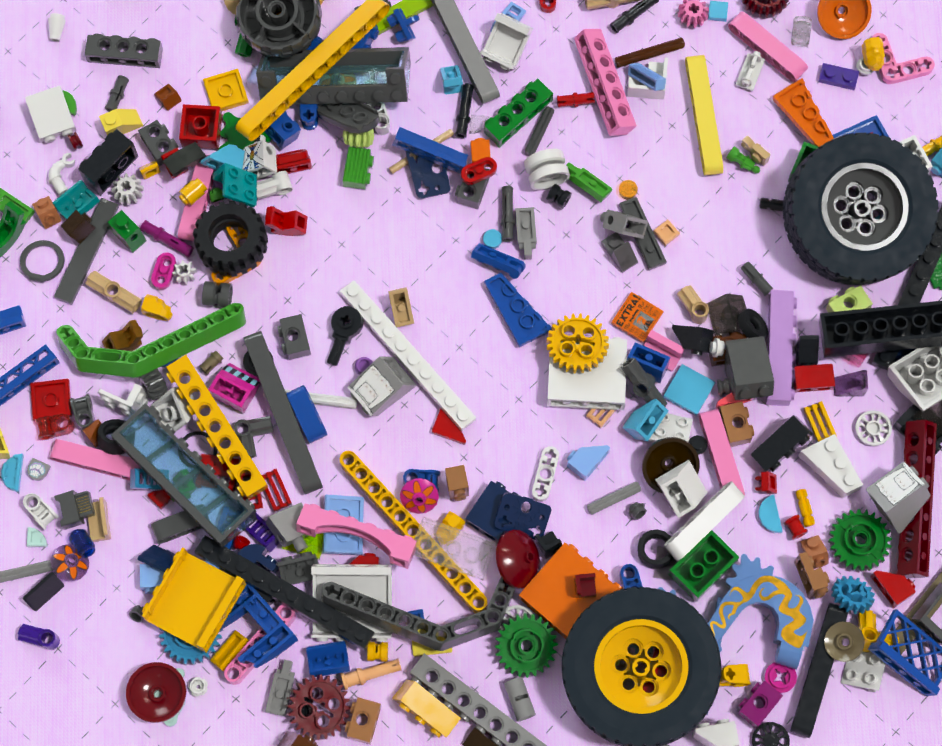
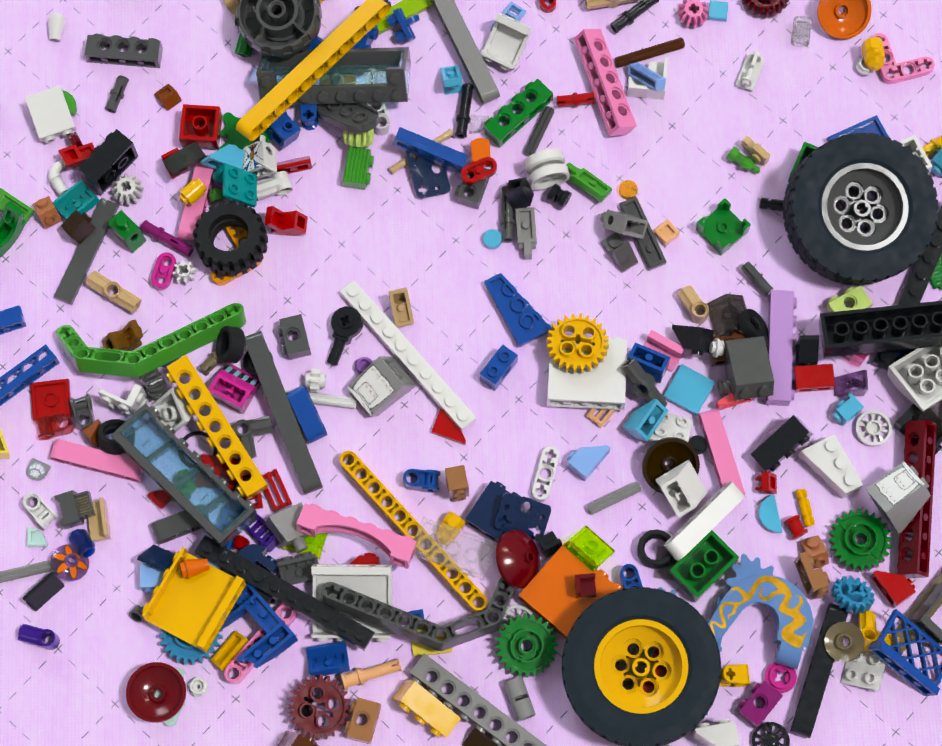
medium azure tile [1,454,24,492] -> none
dark grey piece [20,240,65,283] -> none
light yellow slope [99,109,143,135] -> none
dark azure slope [130,468,169,490] -> none
dark grey brick [138,120,179,167] -> none
yellow slope [139,161,161,179] -> none
yellow rock [141,294,173,321] -> none
dark grey wheel [202,281,233,307] -> none
yellow tile [203,69,249,112] -> none
light grey hinge [265,659,295,717] -> none
red tile [276,149,309,165] -> none
light blue tile [323,494,364,555] -> none
yellow wheel [367,642,388,662] -> none
dark pink dish [400,478,439,514] -> none
blue plate [471,243,526,279] -> none
orange tile [611,292,664,344] -> none
dark grey plate [628,502,647,520] -> none
light yellow beam [685,55,724,176] -> none
medium nougat brick [719,402,754,447] -> none
bright pink beam [728,11,808,82] -> none
orange wing [773,78,834,147] -> none
yellow tile [803,401,837,442] -> none
dark purple plate [818,63,859,90] -> none
none -> red slope [58,142,95,167]
none -> orange cone [179,558,210,579]
none -> black tyre [216,326,245,363]
none -> white gear [305,368,326,392]
none -> blue brick [480,344,518,391]
none -> black brick [505,177,534,209]
none -> clear neon green tile [564,525,615,572]
none -> green panel [696,198,751,255]
none -> medium azure brick [832,393,864,426]

